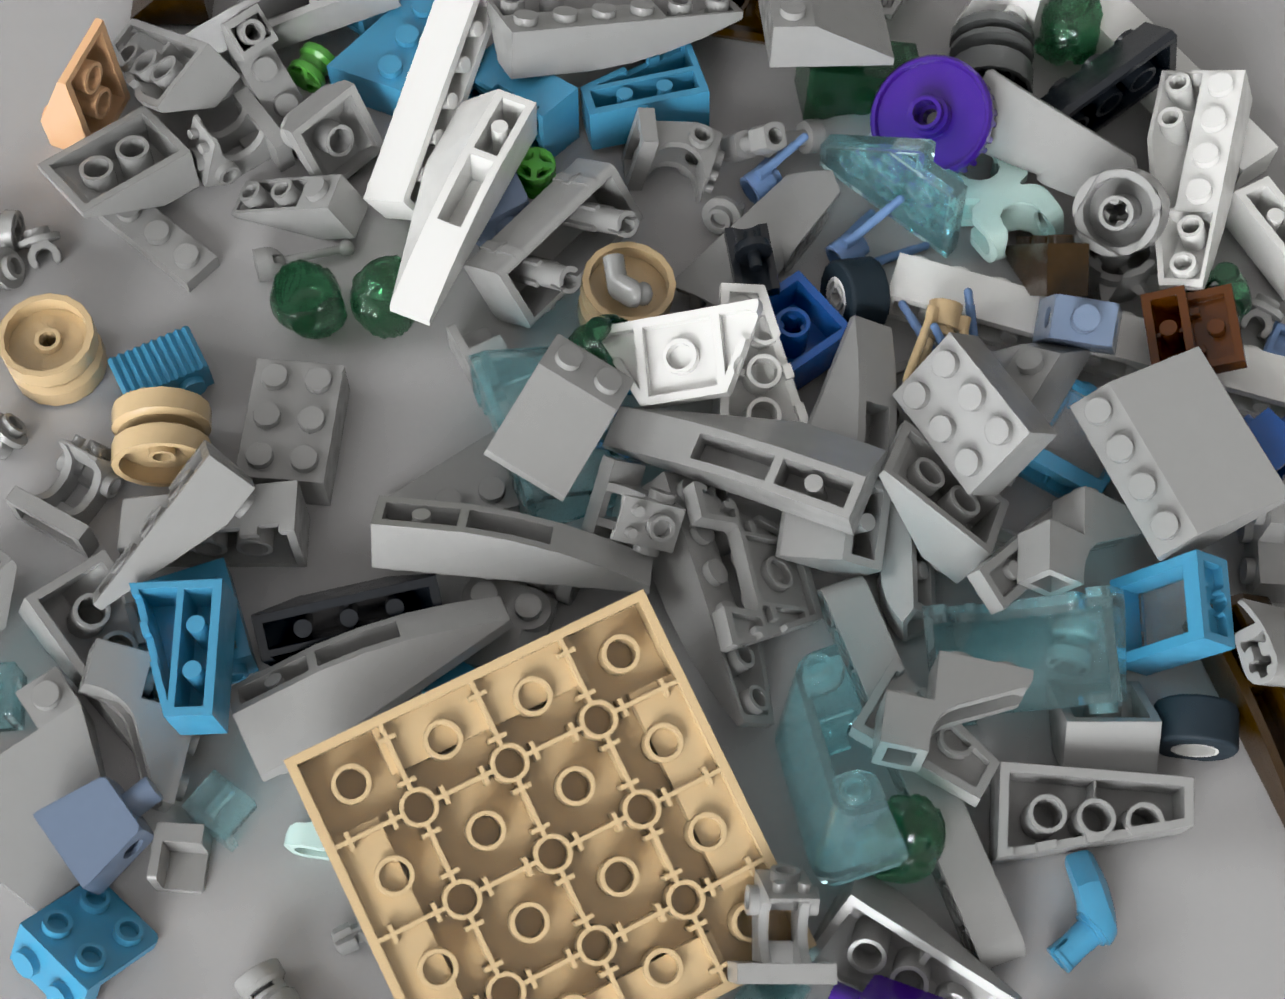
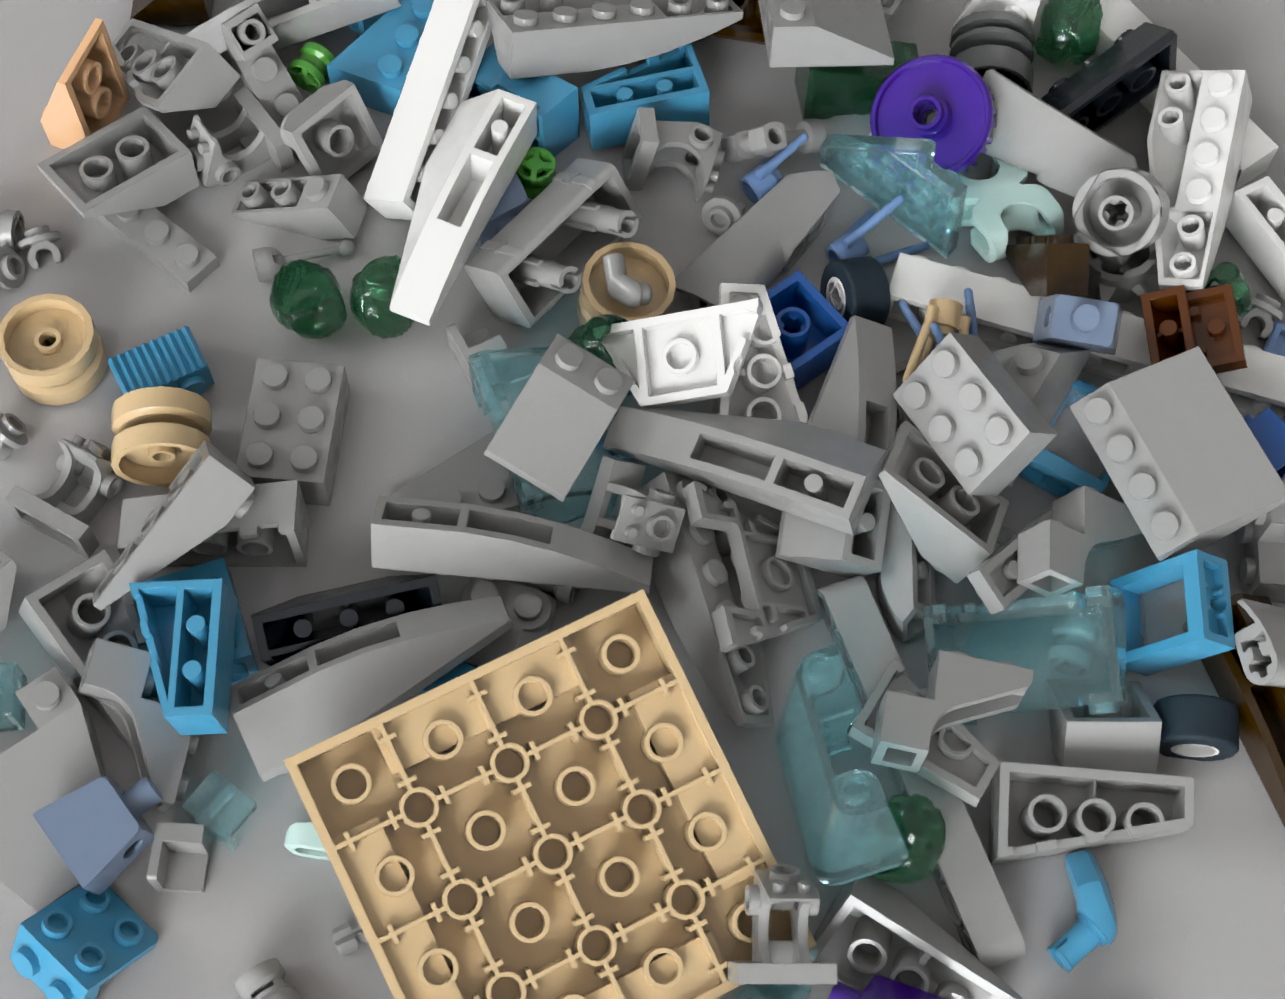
black hips [724,223,780,296] -> none

